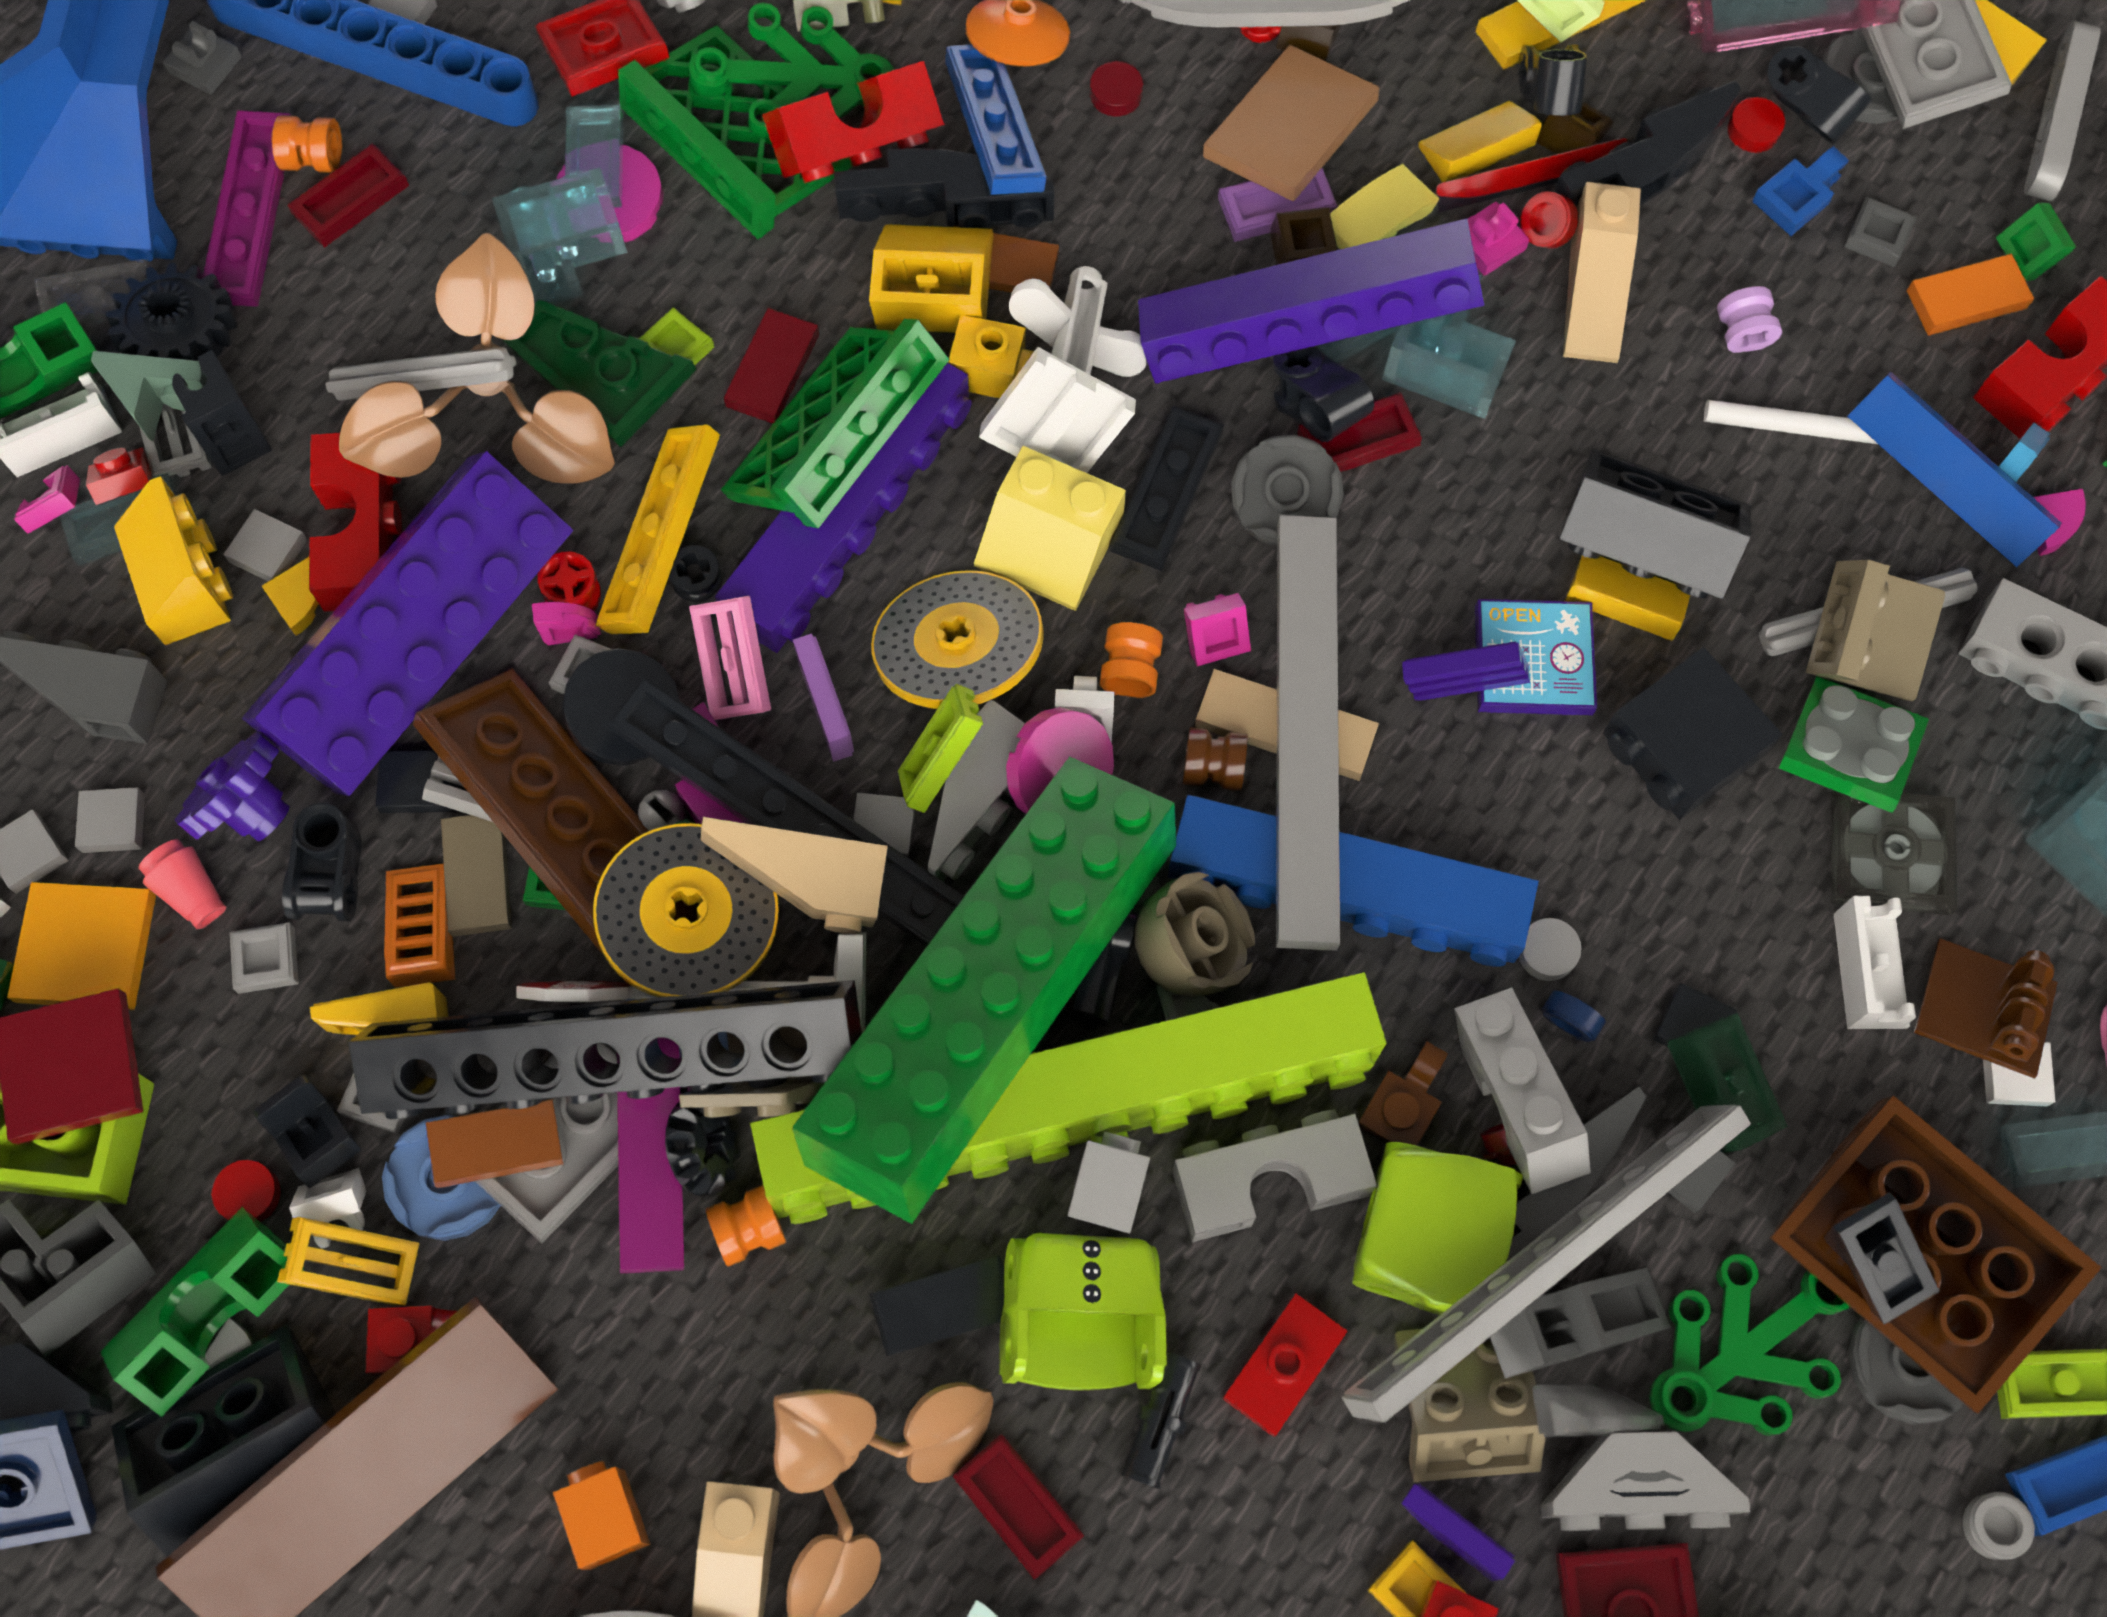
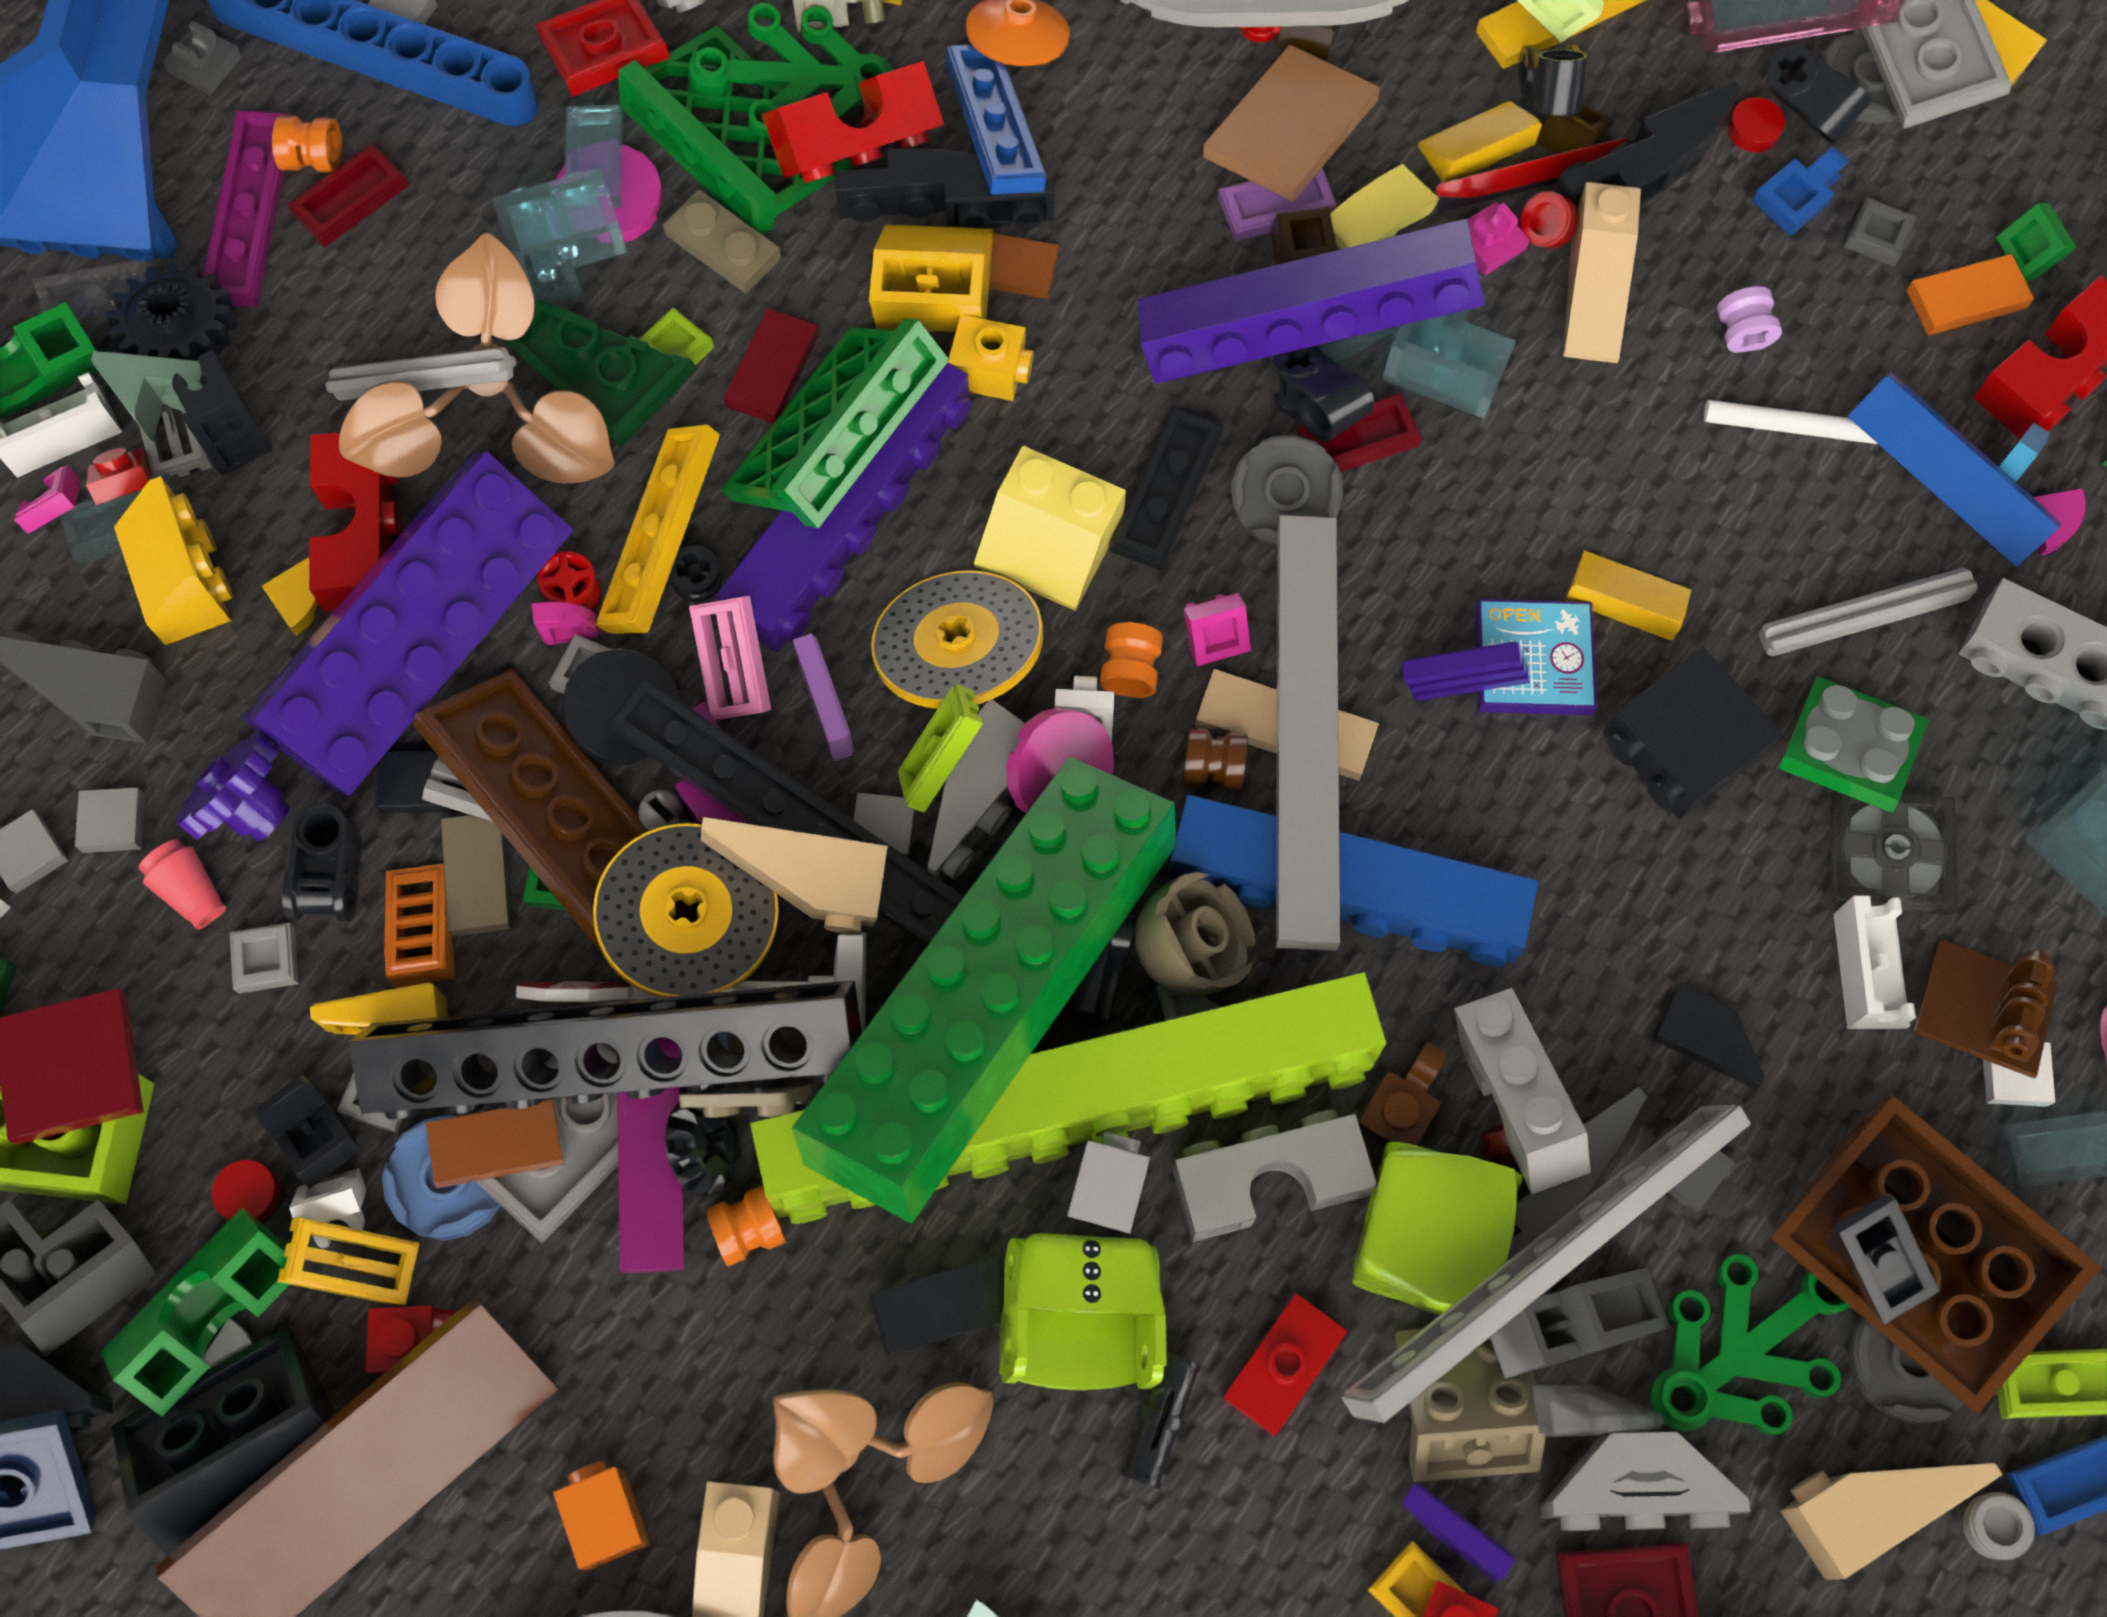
light orange tile [7,882,156,1010] -> none
light grey tile [223,509,308,582] -> none
dark red tile [952,1434,1084,1580] -> none
white piece [979,266,1147,473] -> none
dark red tile [1090,61,1143,117] -> none
light grey tile [1519,918,1581,981] -> none
dark blue tile [1541,990,1606,1042] -> none
slope [1559,448,1751,599] -> none
clear green slope [1668,1013,1788,1153] -> none
dark tan bracket [1805,560,1945,701] -> none
light grey beam [2023,20,2101,202] -> none
none -> dark tan plate [663,189,782,294]
none -> tan slope [1780,1463,2003,1580]

